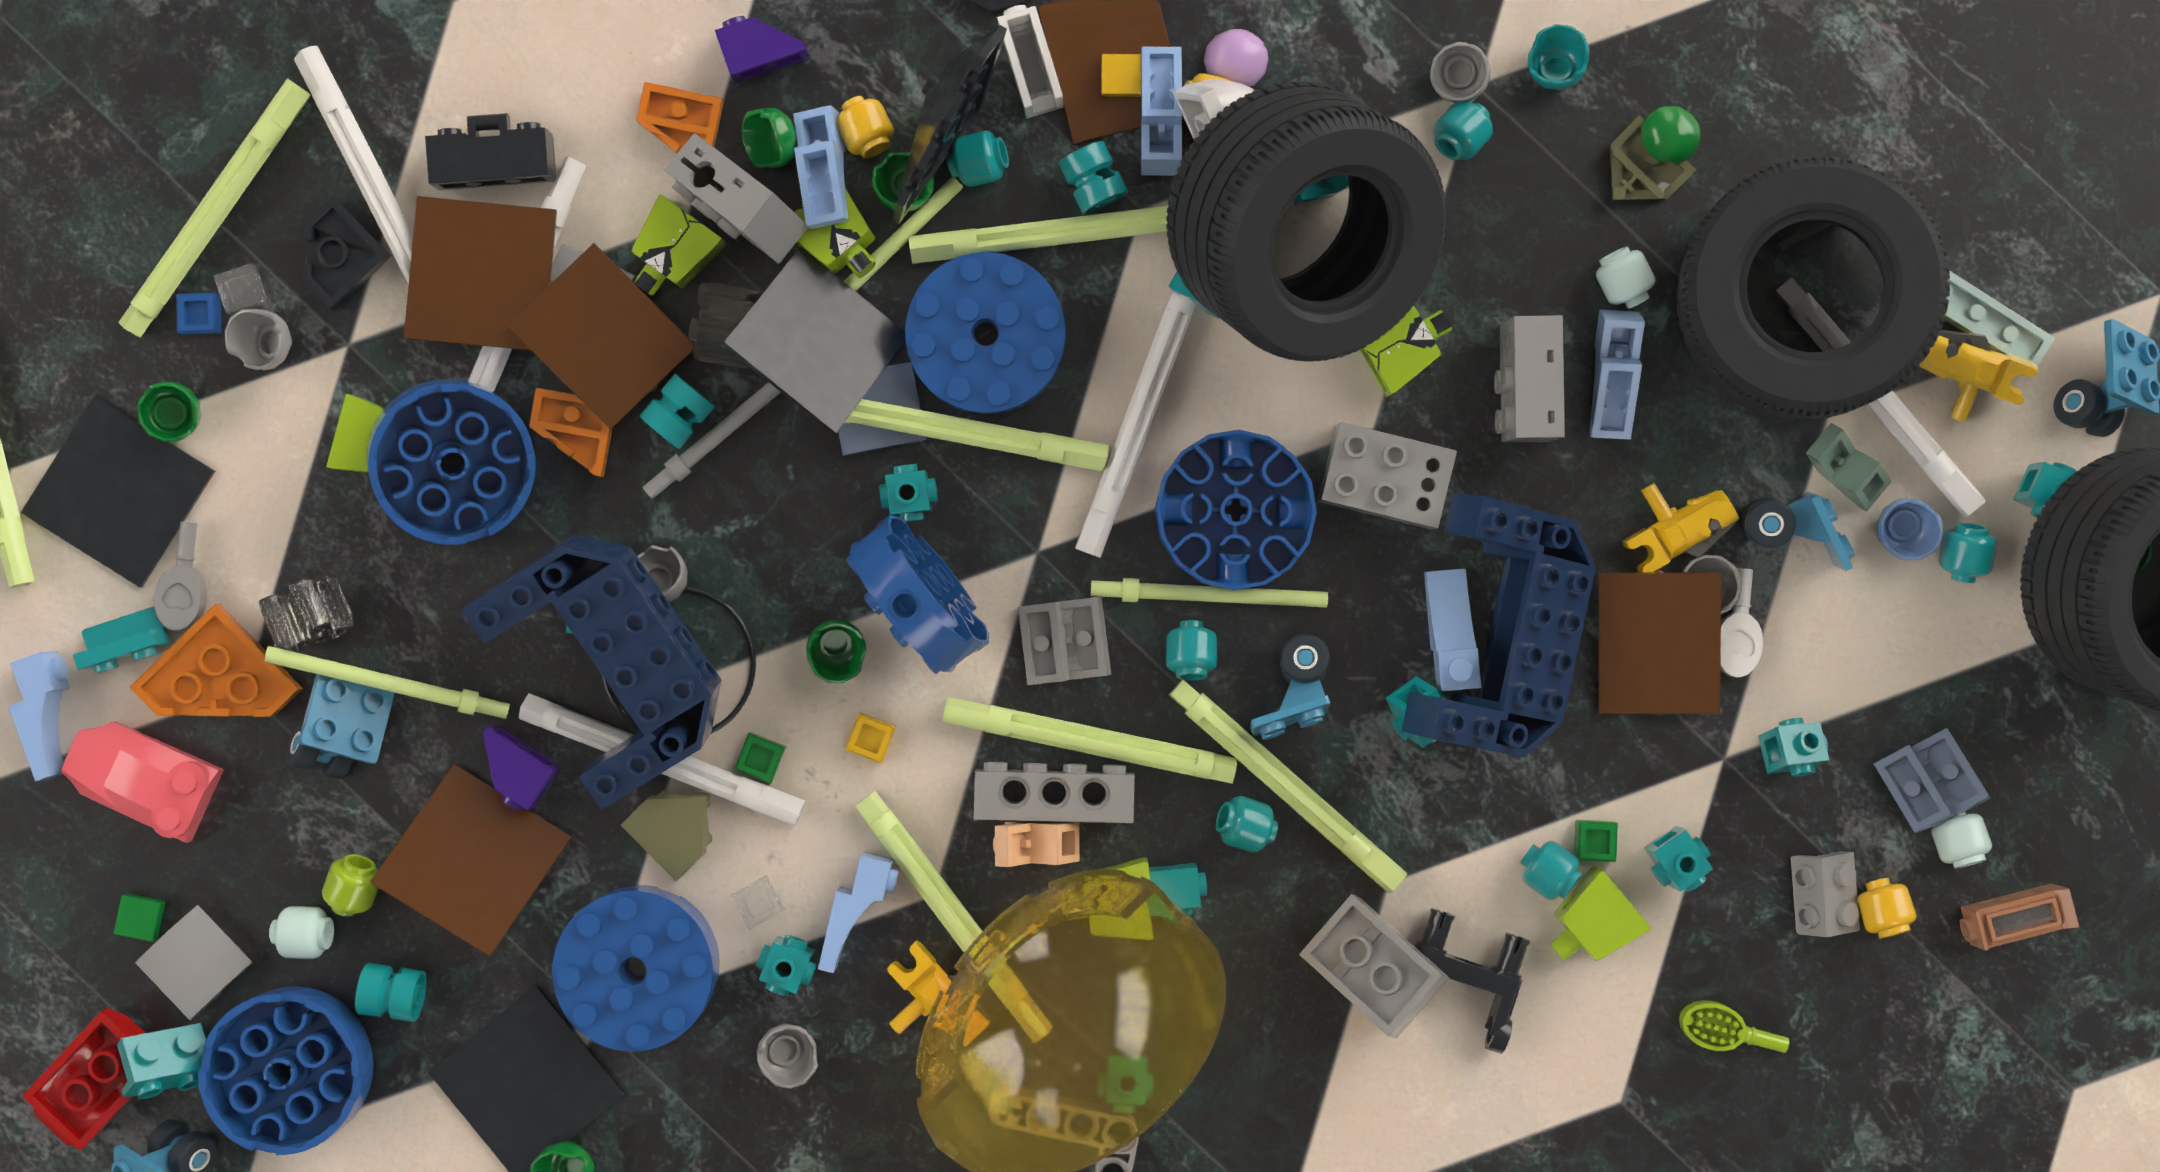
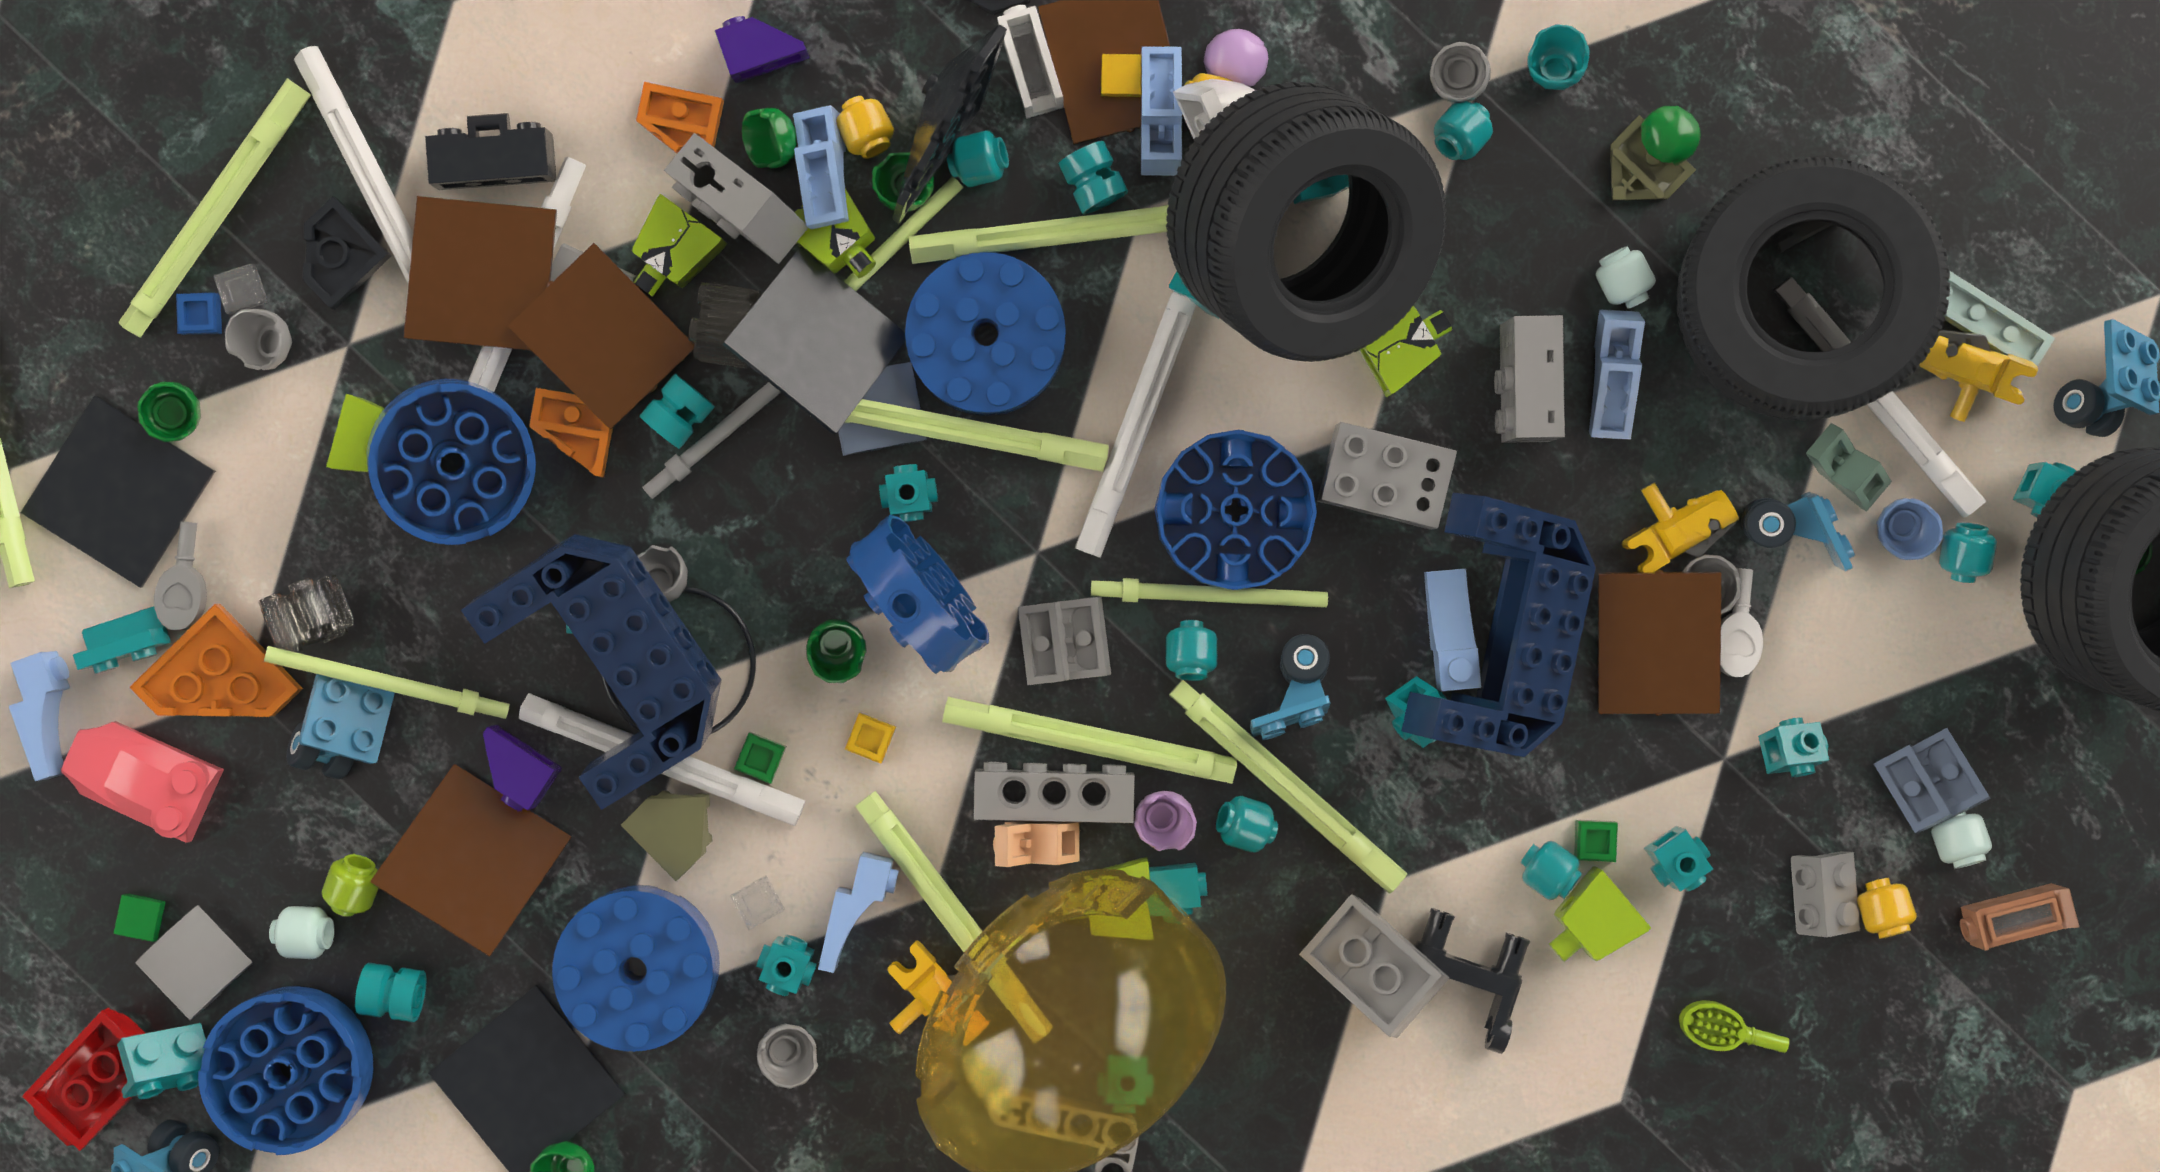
none -> lavender hair [1134,791,1197,851]

